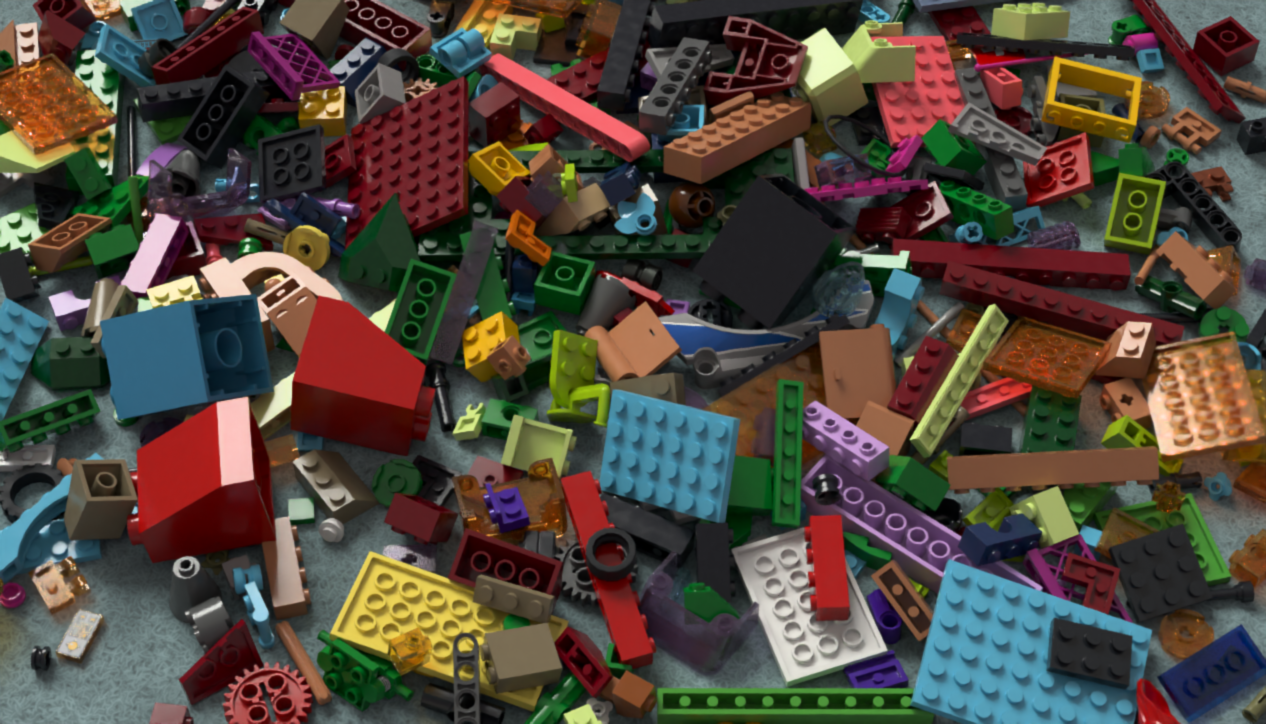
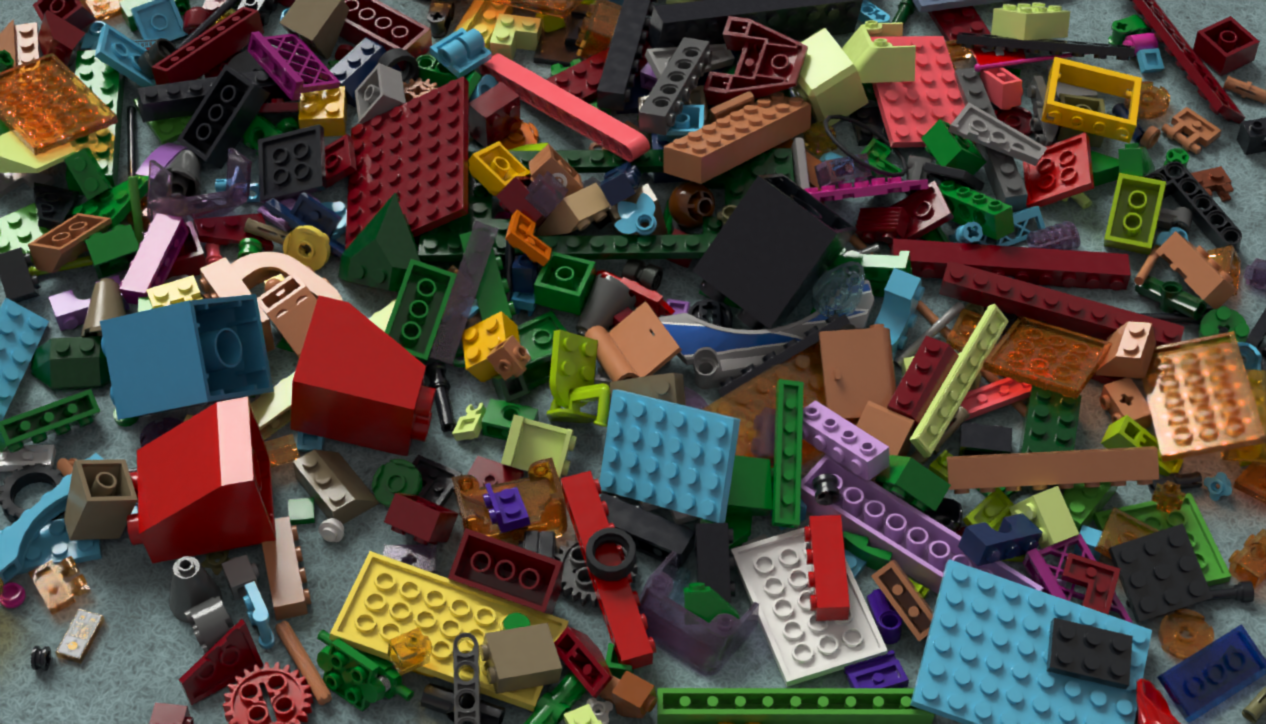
dark tan plate [91,285,138,358] -> none
medium azure wheel [232,564,263,595] -> none
medium lavender pin [315,197,360,219] -> none
dark tan plate [472,574,555,623] -> none
dark red window [523,113,564,144] -> none
lime plate [561,163,578,203] -> none
dark pink plate [885,135,923,173] -> none

